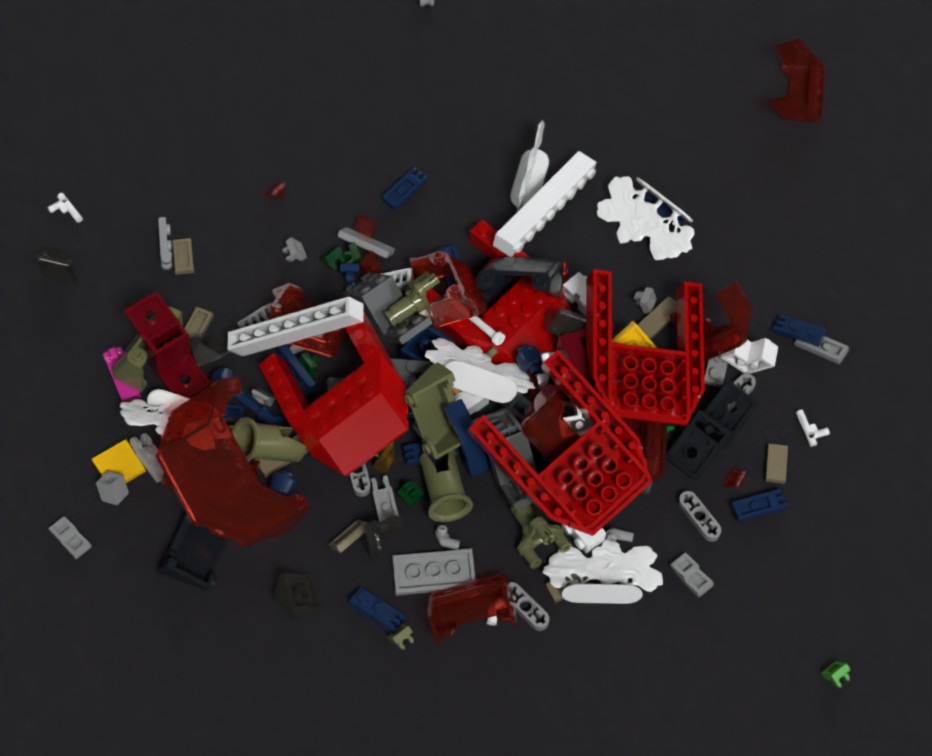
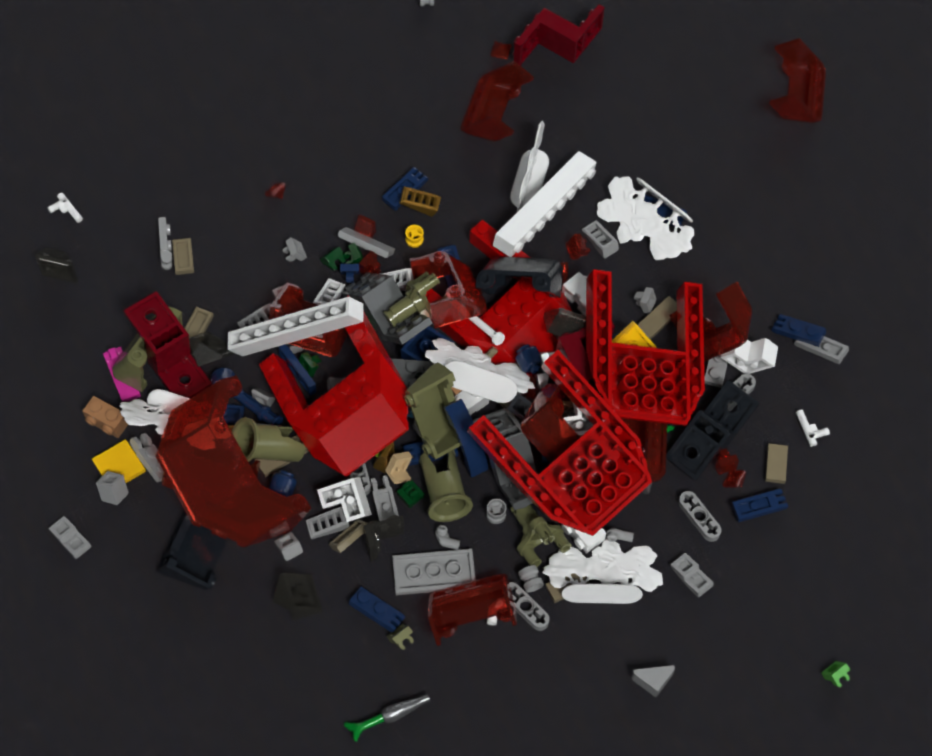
none -> medium nougat brick [83,396,128,438]
none -> light grey slope [274,532,303,561]
none -> light grey slope [306,507,349,539]
none -> white slope [313,278,345,307]
none -> white brick [317,477,372,522]
none -> flat silver piece [344,694,430,742]
none -> tan bracket [385,451,412,484]
none -> pearl gold slope [399,186,441,217]
none -> yellow wheel [405,225,424,248]
none -> clear red windscreen [461,61,534,141]
none -> light grey wheel [486,498,507,524]
none -> clear red slope [491,41,512,60]
none -> dark red bracket [513,4,605,67]
none -> light grey wheel [518,565,544,593]
none -> clear red tile [565,234,590,260]
none -> light grey slope [582,220,619,258]
none -> light grey slope [632,665,675,697]
none -> clear red tile [715,449,739,475]

